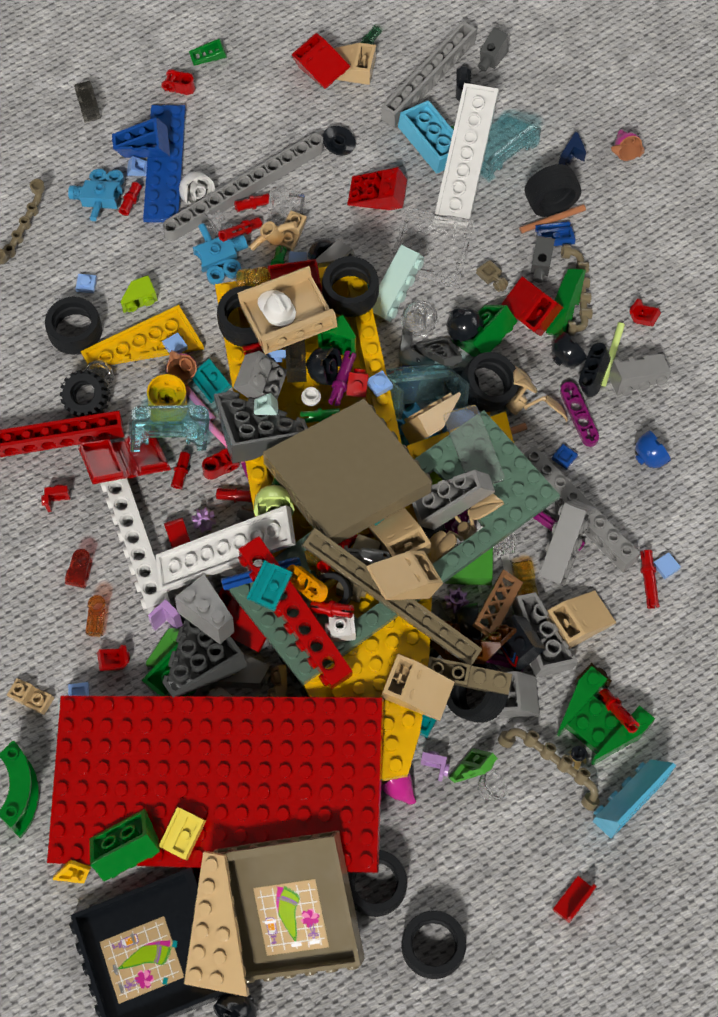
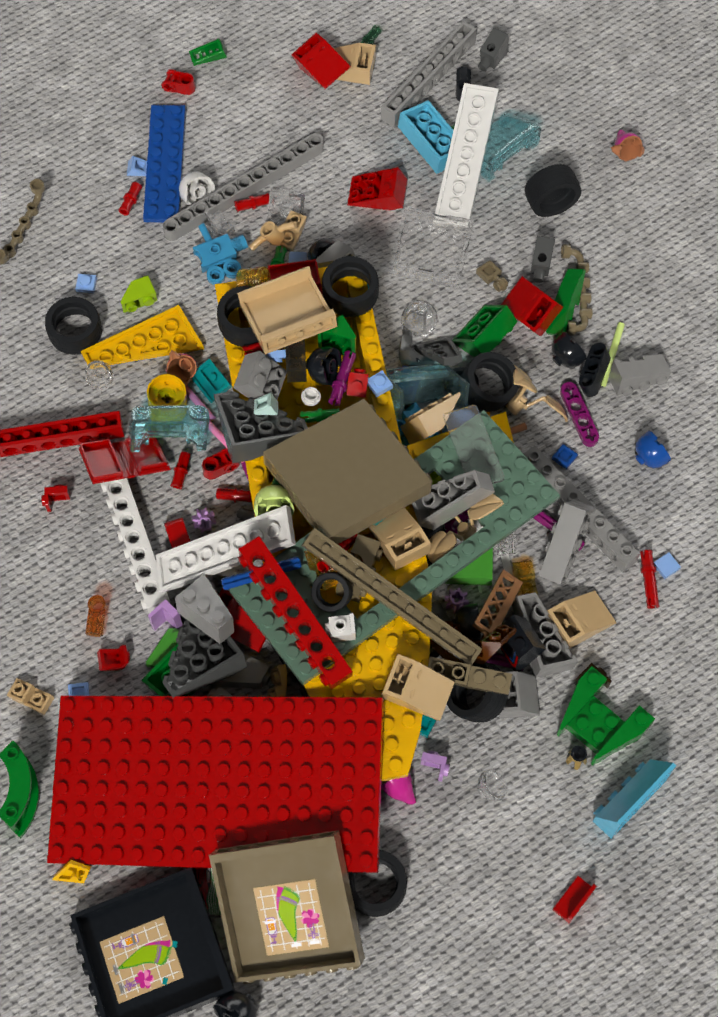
black tyre [60,370,111,417] -> none
clear red piece [65,549,92,589] -> none
dark azure piece [68,169,125,221] -> none
clear smoke brick [74,81,101,123] -> none
green slope [90,809,160,882] -> none
blue wedge [112,118,170,158] -> none
light yellow plate [158,807,206,860] -> none
light blue tile [162,332,188,354] -> none
tan wing [184,851,249,997] -> none
red pin [218,217,262,242] -> none
teal plate [247,560,293,611] -> none
white piece [258,290,296,327] -> none
light orange beam [287,565,328,602] -> none
red pin [310,600,354,618] -> none
black dish [322,126,356,156] -> none
dark grey piece [344,545,390,566] -> none
tan slope [367,551,443,600] -> none
light aqua brick [372,245,425,322] -> none
black tyre [401,910,466,979] -> none
black cylinder [446,307,484,342] -> none
bright green wing [448,748,498,783] -> none
dark tan bar [498,728,600,811] -> none
nougat bar [519,204,586,234] -> none
blue plate [535,221,575,246] -> none
dark blue slope [558,132,586,165] -> none
red pin [598,689,639,733] -> none
red bracket [630,298,661,327] -> none

